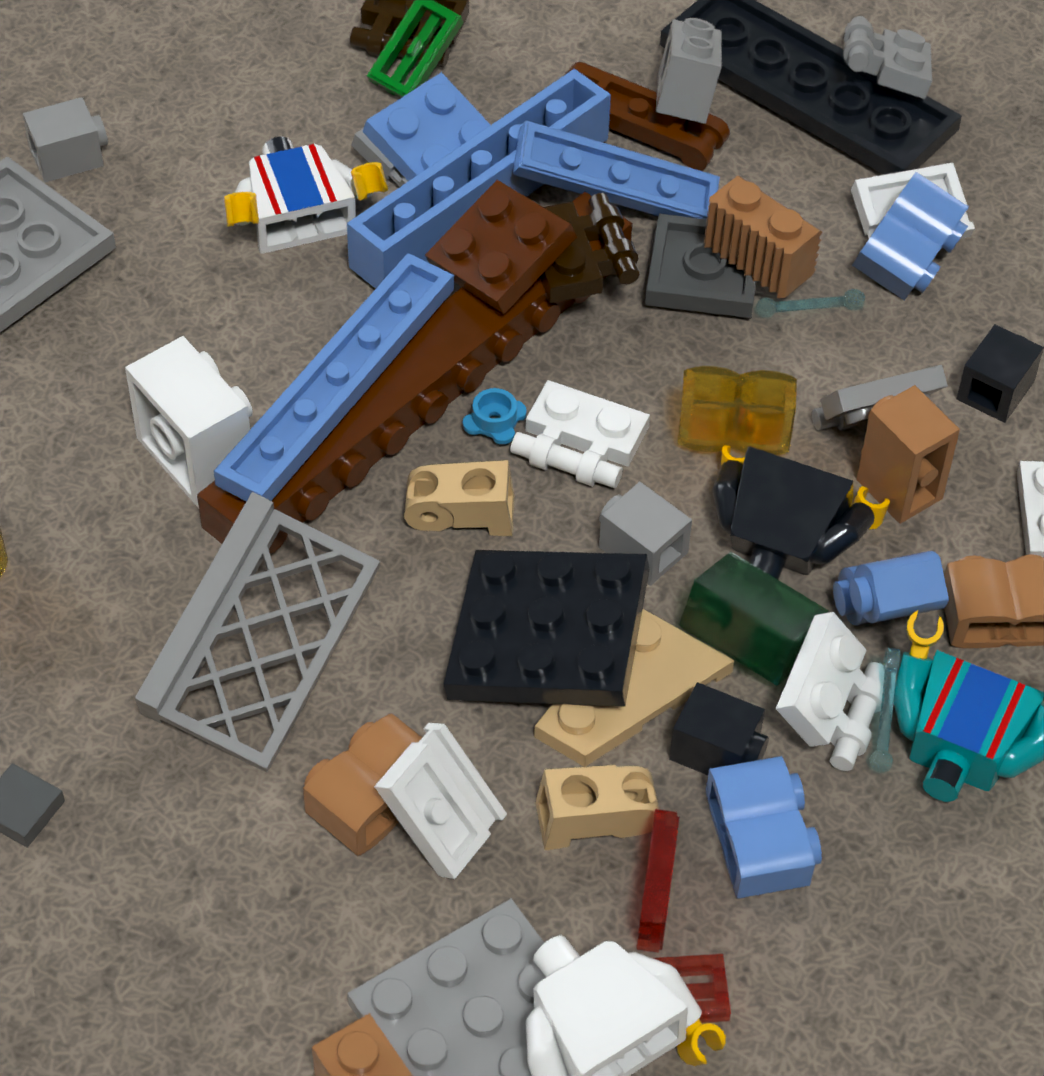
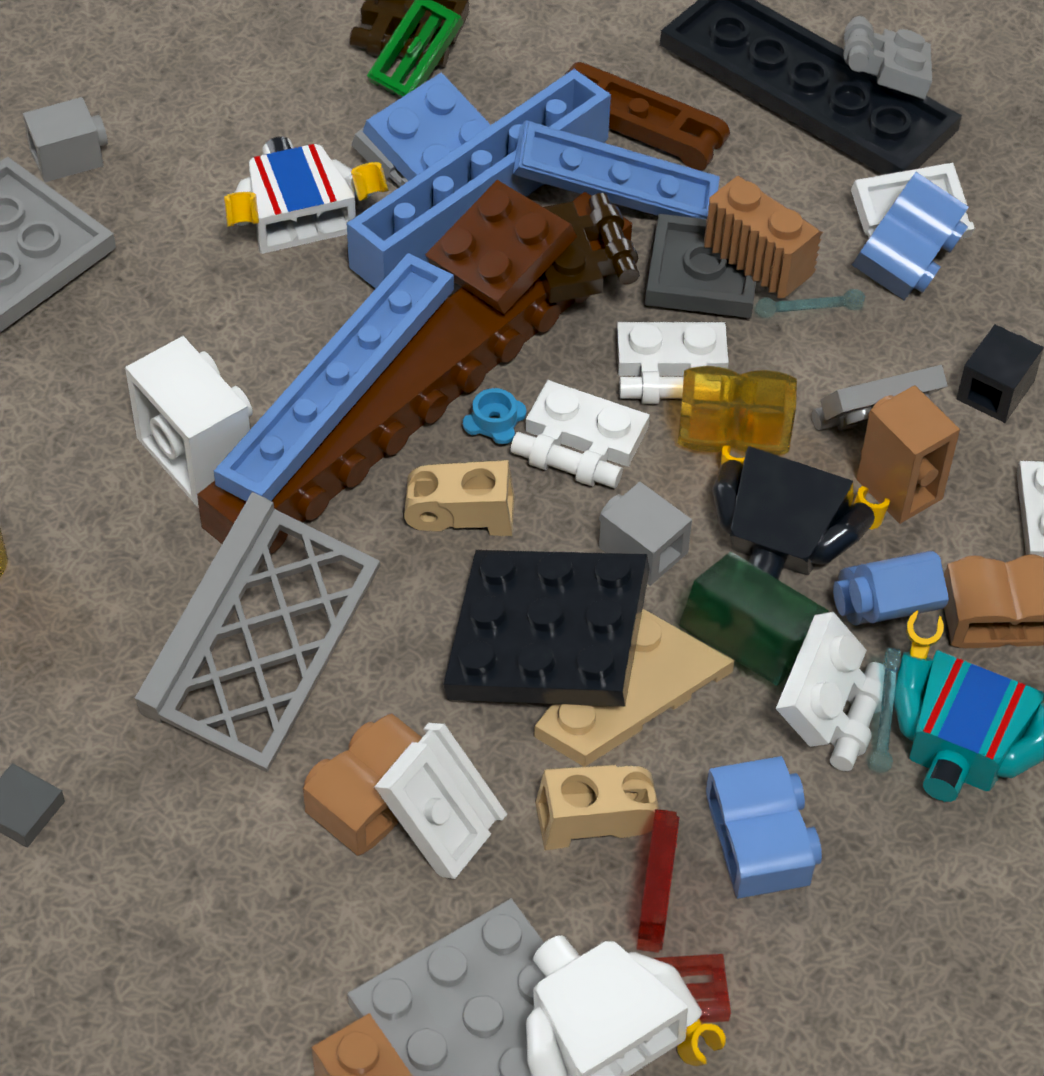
light grey brick [656,18,722,124] -> none
black brick [669,682,769,775] -> none
none -> white plate [617,322,731,404]

